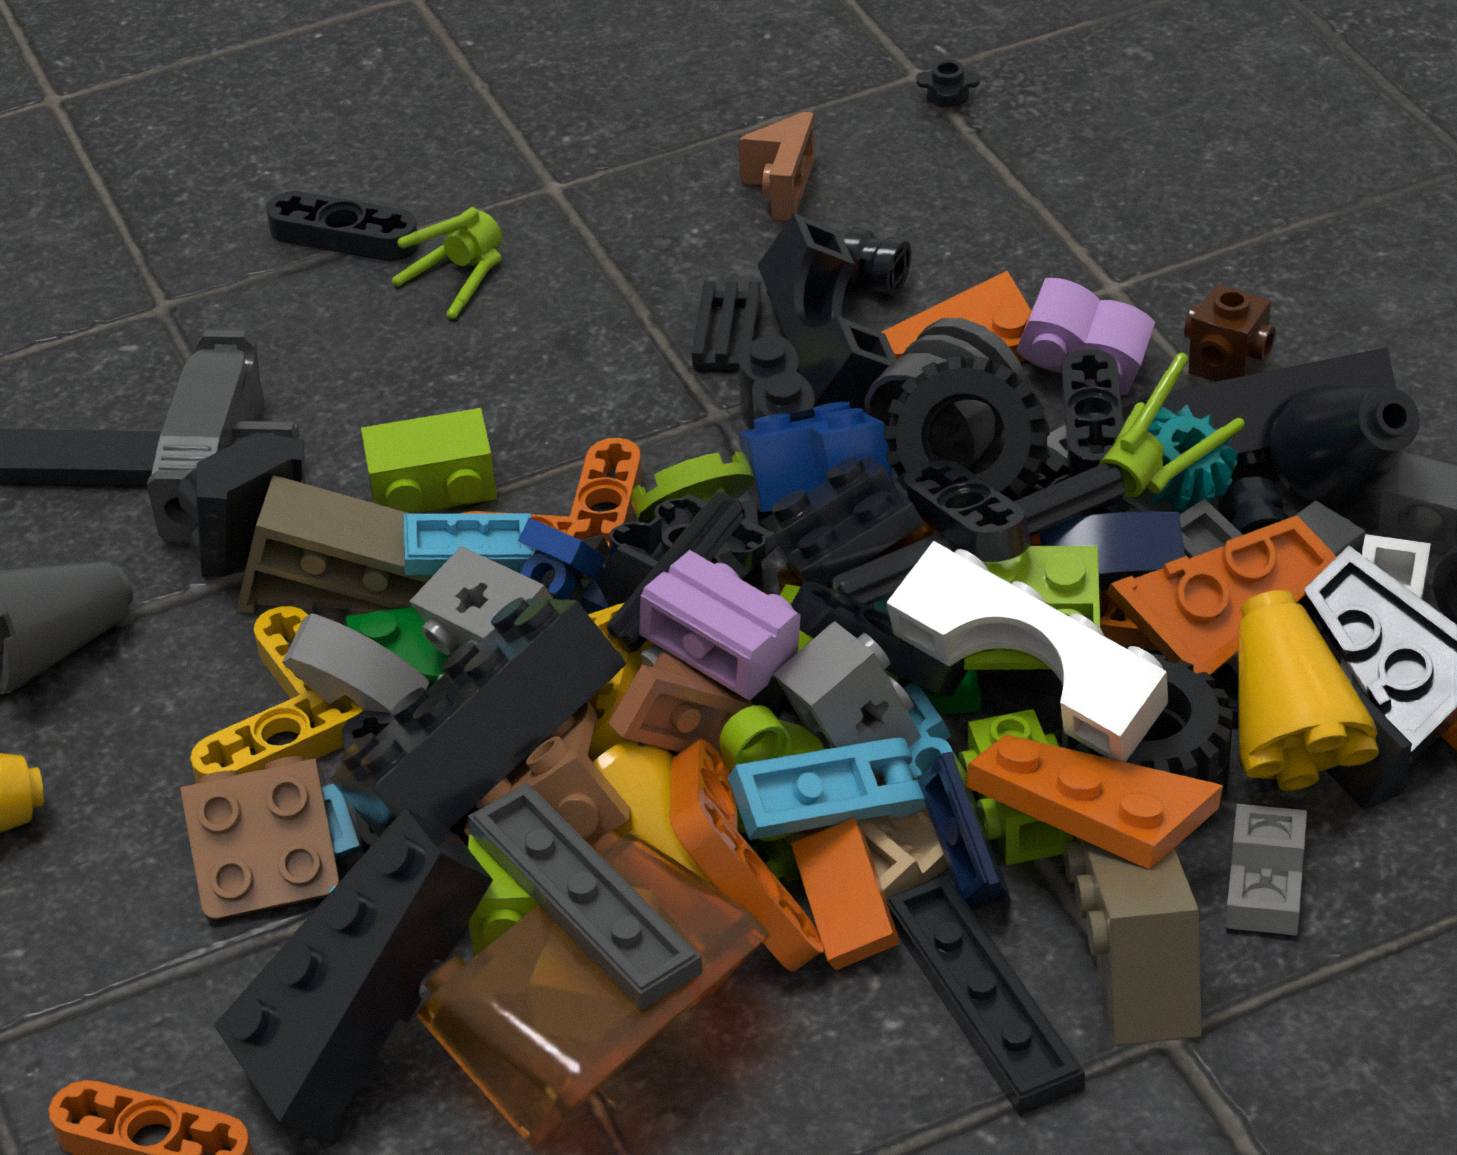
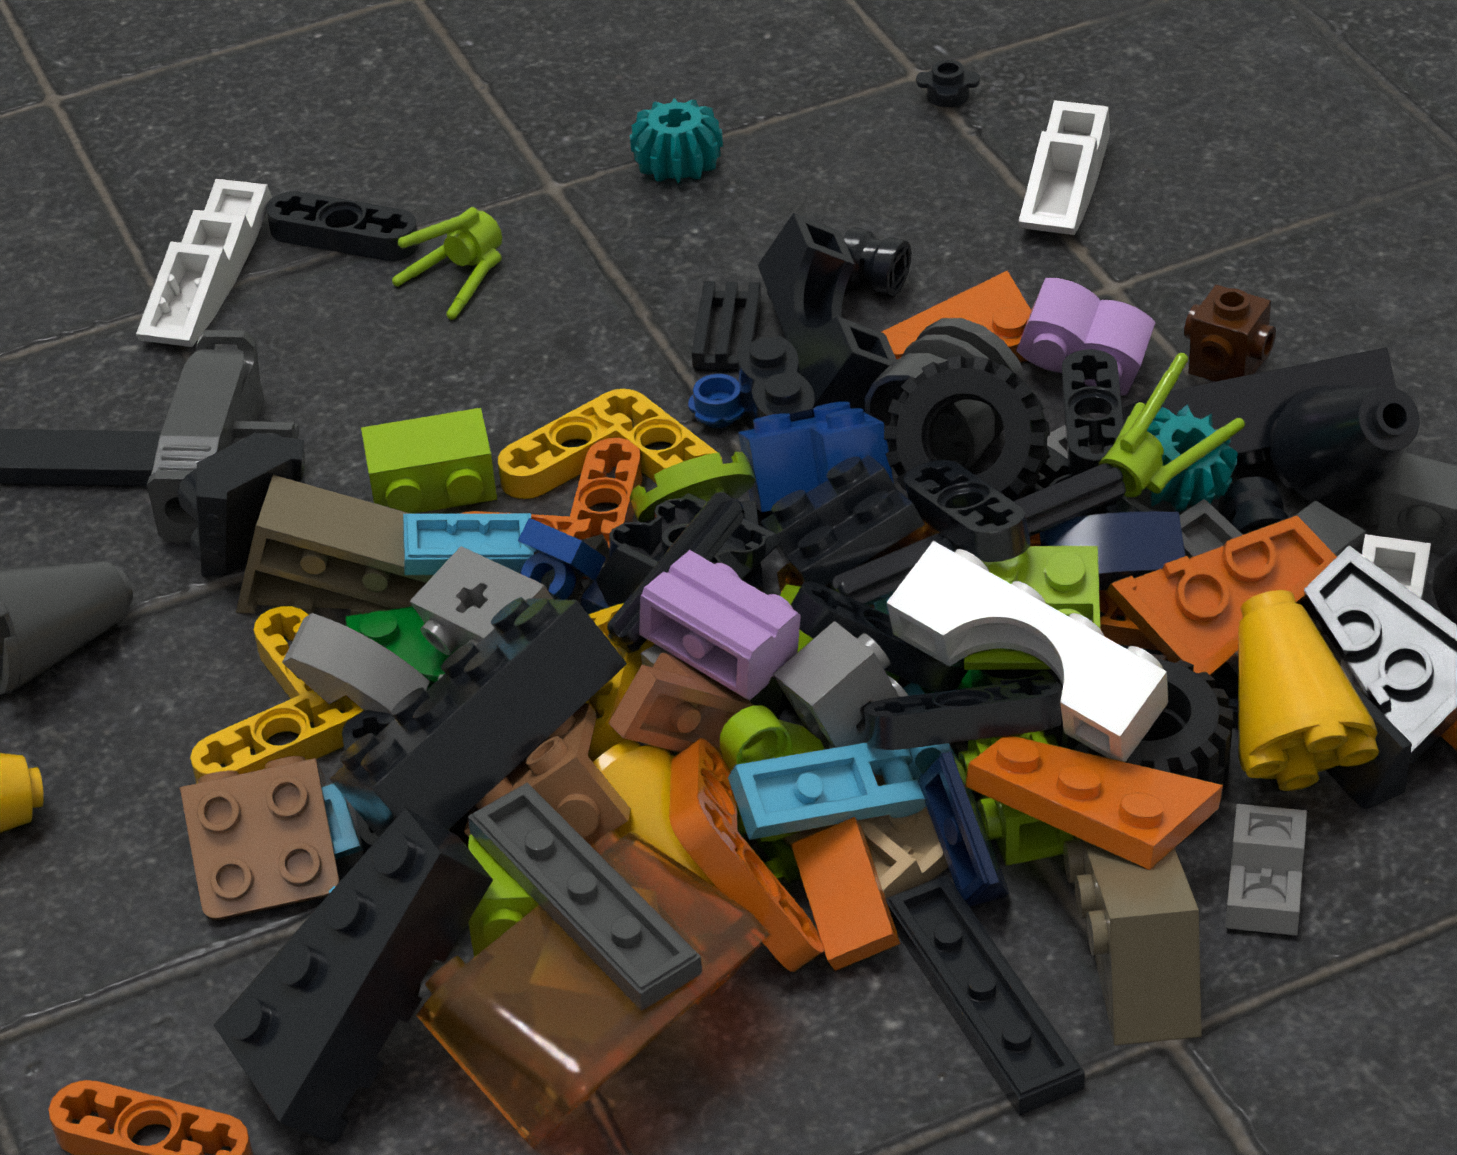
nougat slope [738,112,816,221] -> none
none -> white slope [136,179,273,347]
none -> yellow beam [497,389,722,499]
none -> teal gear [630,98,723,184]
none -> blue plate [688,374,744,428]
none -> black beam [864,669,1063,750]
none -> white slope [1019,100,1110,235]

